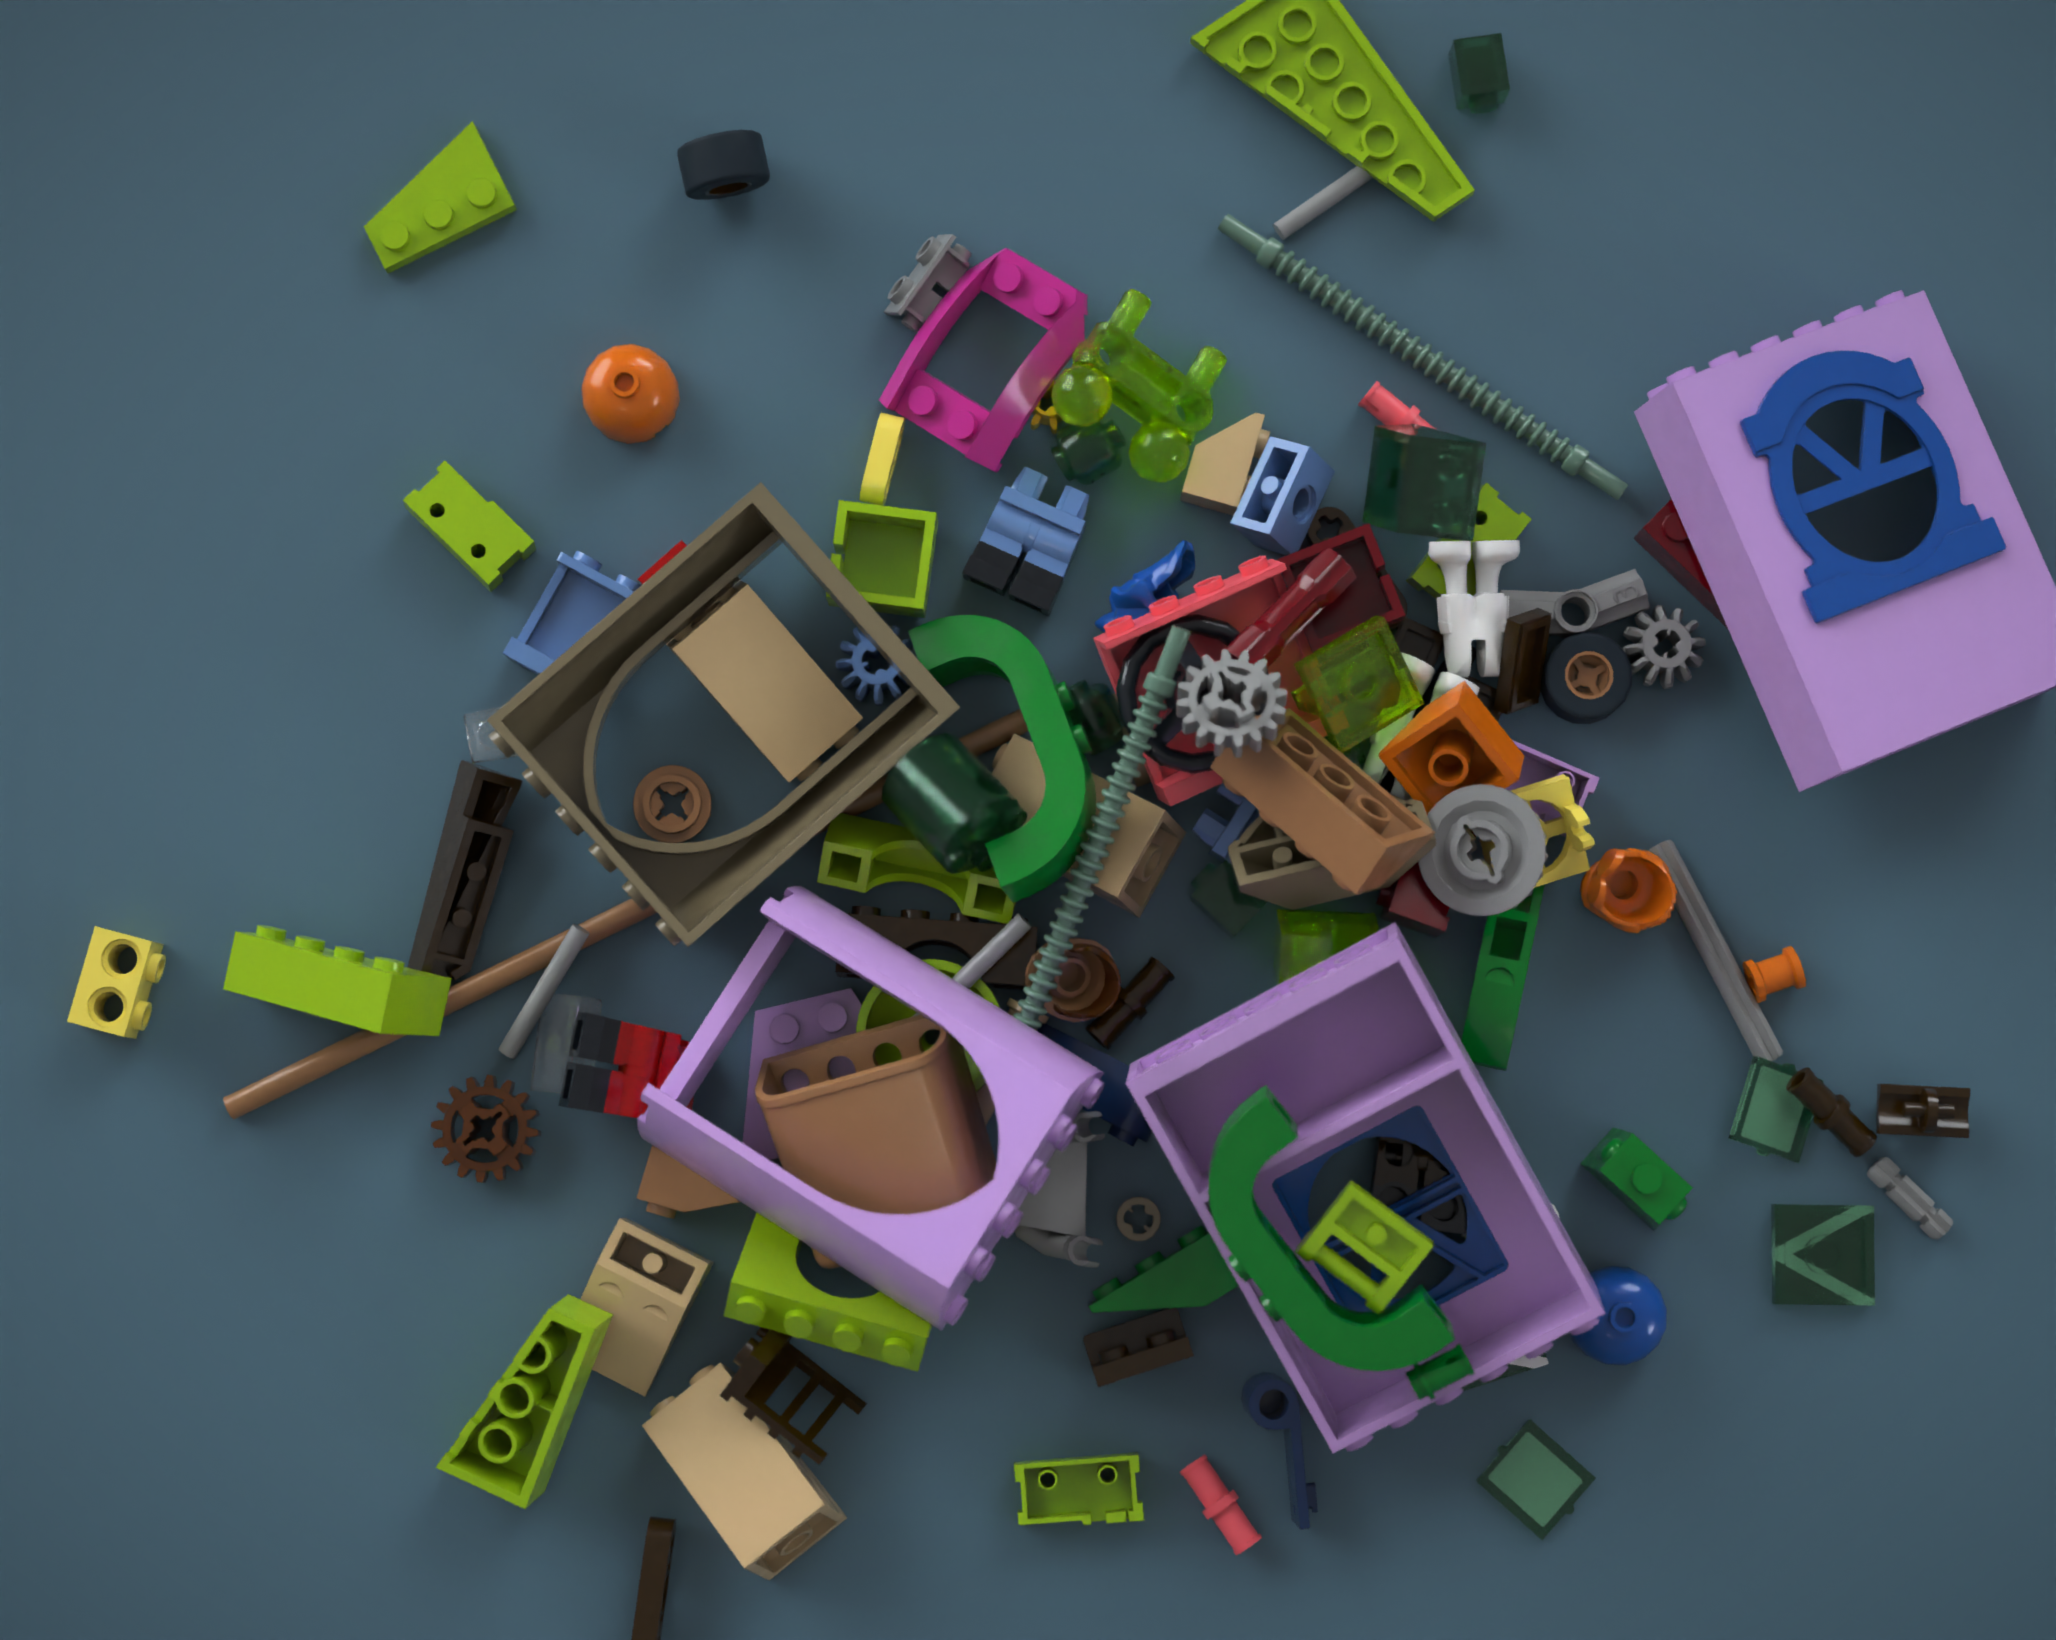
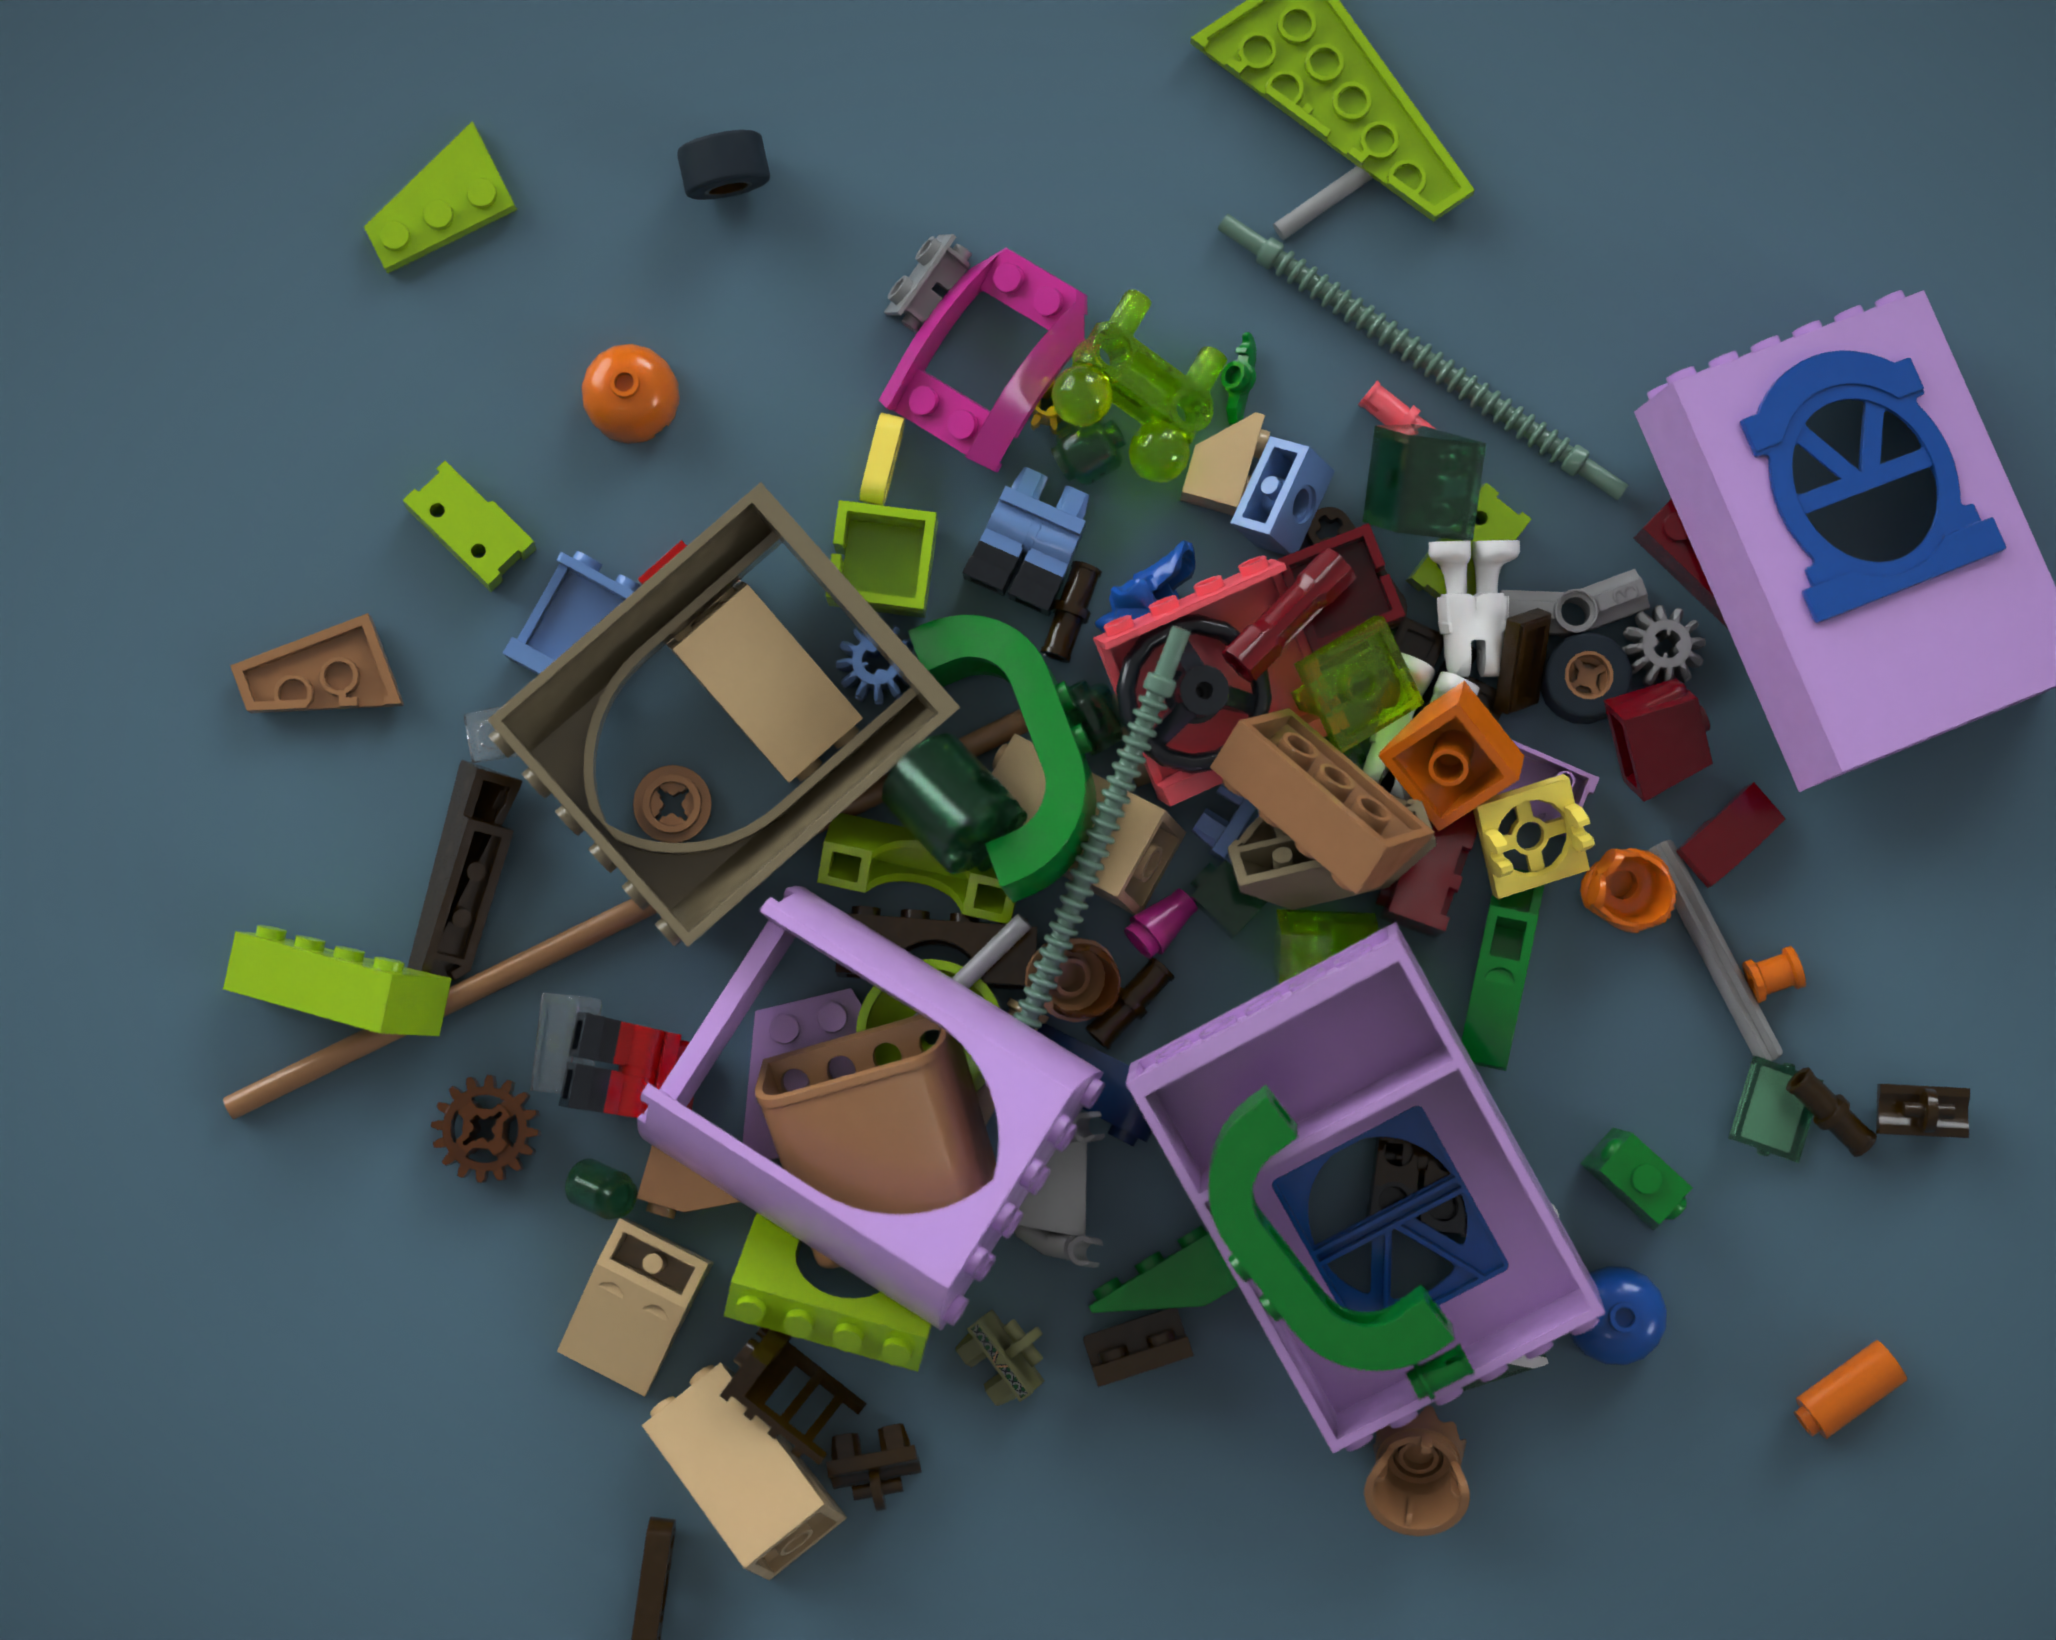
light yellow brick [67,926,166,1039] -> none
lime wedge [435,1294,613,1509] -> none
light grey bar [498,924,590,1059] -> none
lime piece [1014,1452,1144,1525] -> none
dark tan bush [1116,1197,1161,1241] -> none
light grey gear [1176,649,1287,758] -> none
coral pin [1179,1454,1262,1556] -> none
dark blue door [1241,1372,1318,1529] -> none
lime plate [1295,1180,1434,1315] -> none
light grey gear [1418,784,1548,916] -> none
clear green brick [1448,33,1510,114] -> none
clear green piece [1475,1419,1596,1540] -> none
clear green tile [1771,1204,1875,1306] -> none
light grey axle [1867,1157,1953,1240] -> none
none -> medium nougat wing [230,613,405,713]
none -> clear green brick [565,1158,638,1220]
none -> dark brown hips [826,1423,922,1511]
none -> olive hips [955,1309,1045,1406]
none -> dark brown pin [1040,561,1102,663]
none -> dark pink cone [1124,888,1198,959]
none -> green piece [1221,332,1257,426]
none -> medium nougat hat [1364,1406,1470,1536]
none -> dark red torso [1603,678,1713,802]
none -> dark red slope [1676,782,1786,888]
none -> orange brick [1794,1340,1907,1439]

